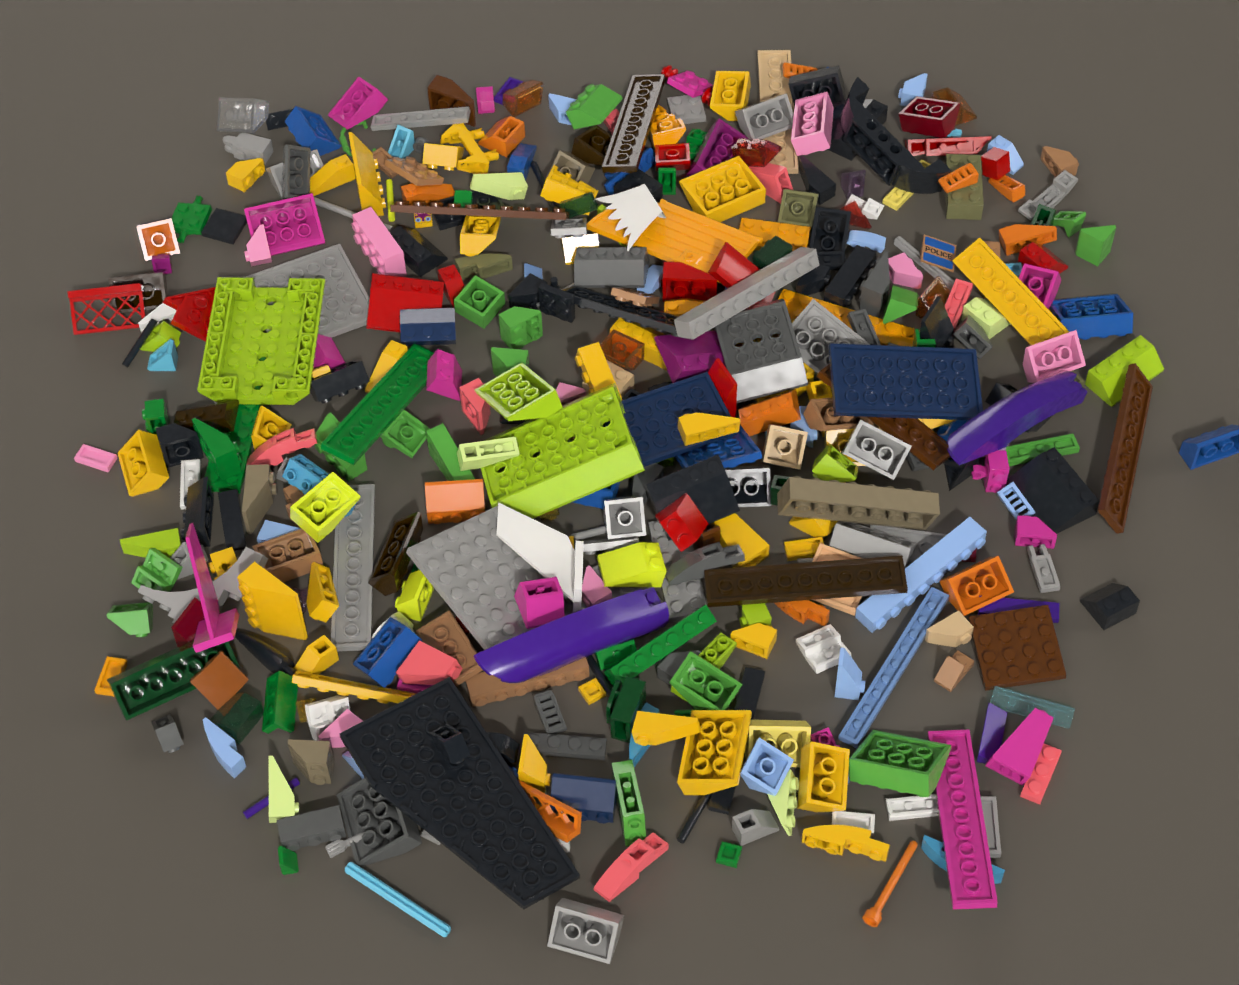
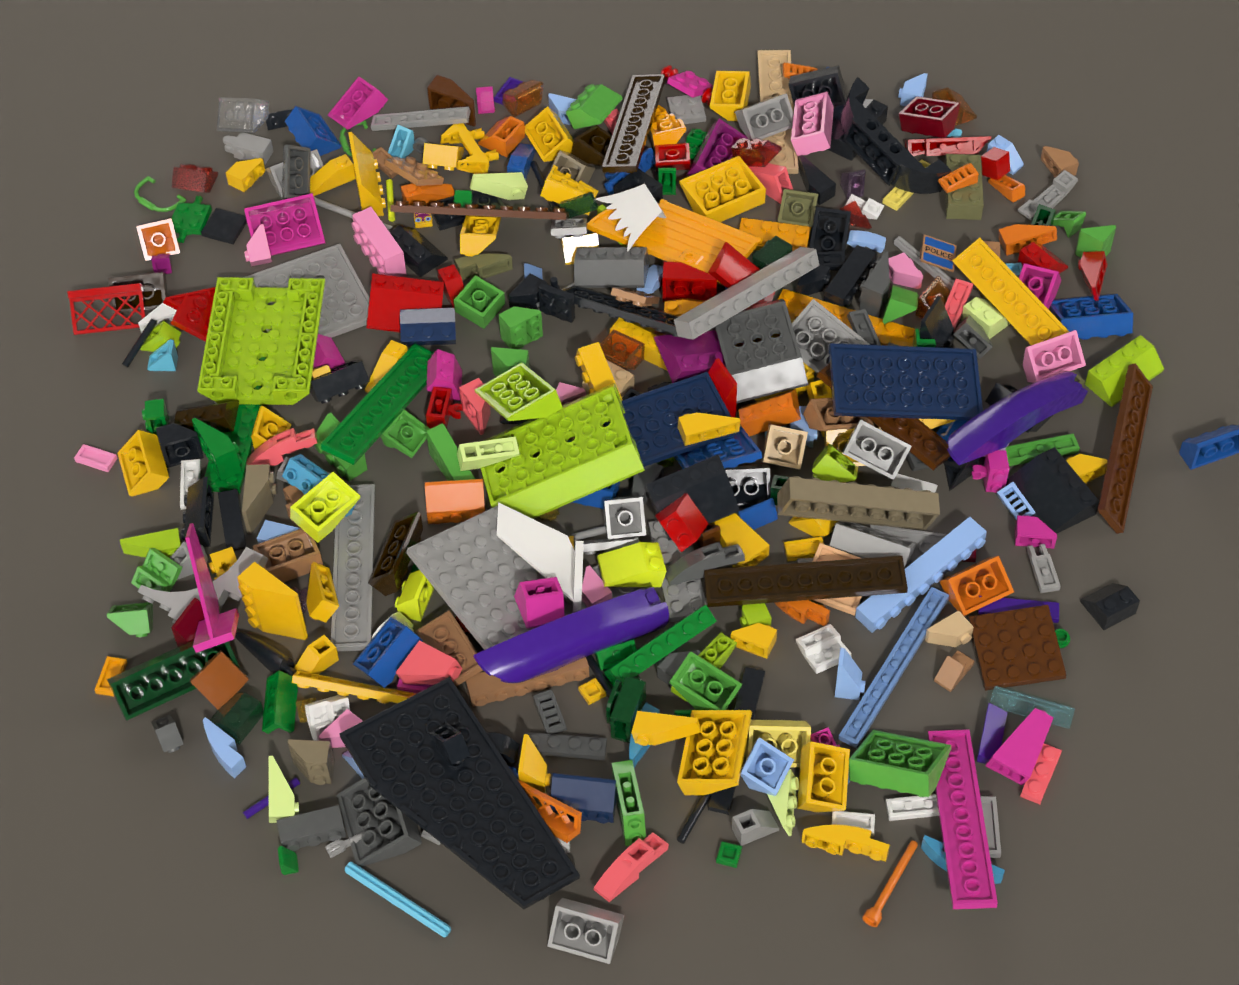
none -> bright green piece [134,176,186,212]
none -> clear red slope [171,164,218,193]
none -> red brick [426,387,463,429]
none -> yellow slope [525,106,574,162]
none -> blue slope [738,498,778,530]
none -> white sticker [891,473,938,493]
none -> green plate [1055,629,1070,648]
none -> yellow slope [1066,454,1108,483]
none -> red slope [1078,251,1107,301]

